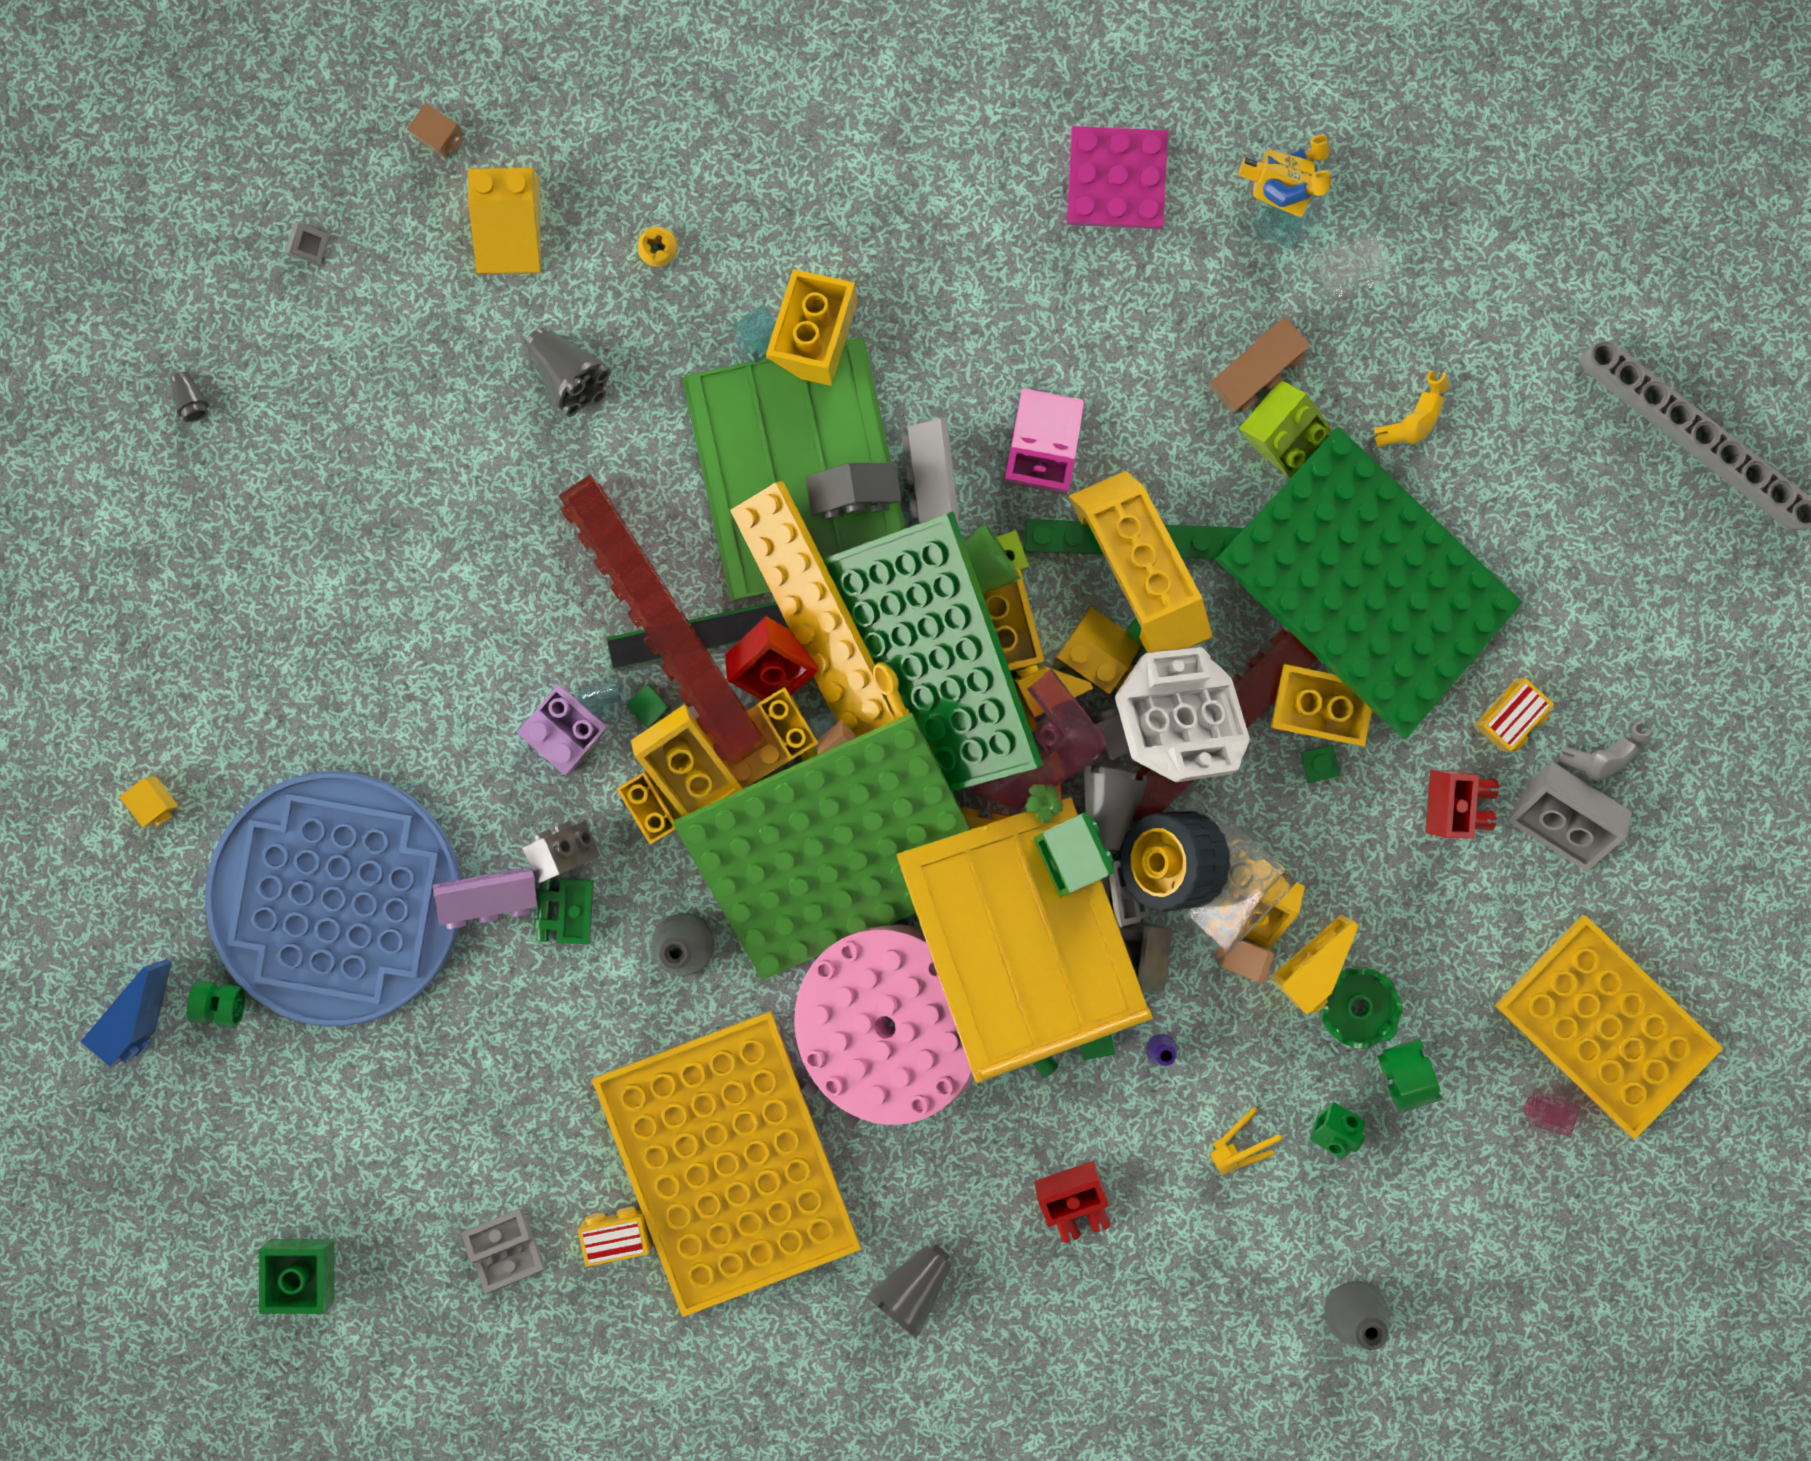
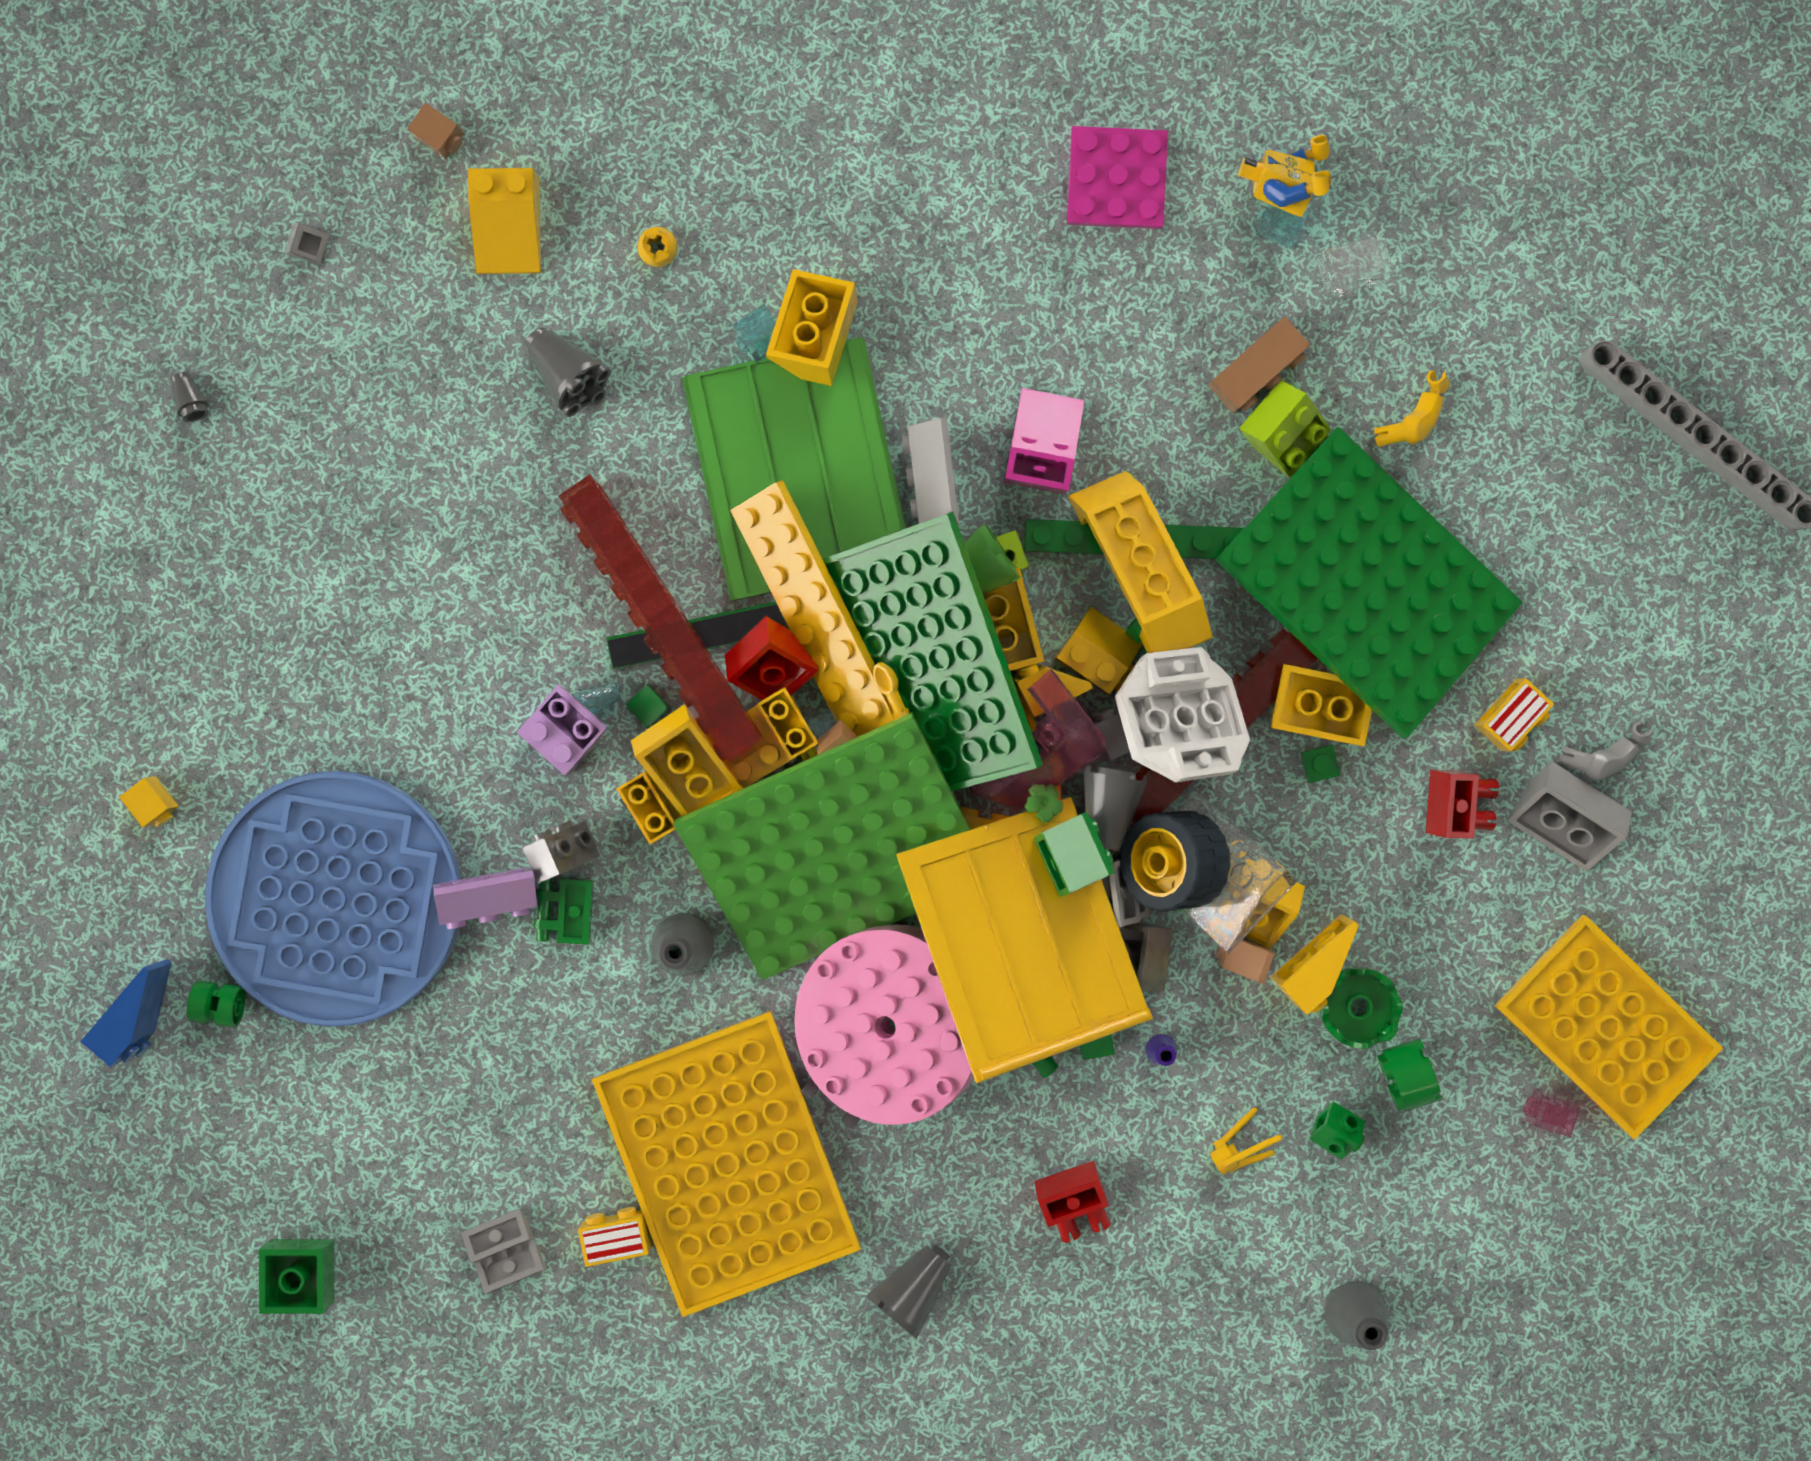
dark grey brick [805,463,902,520] -> none

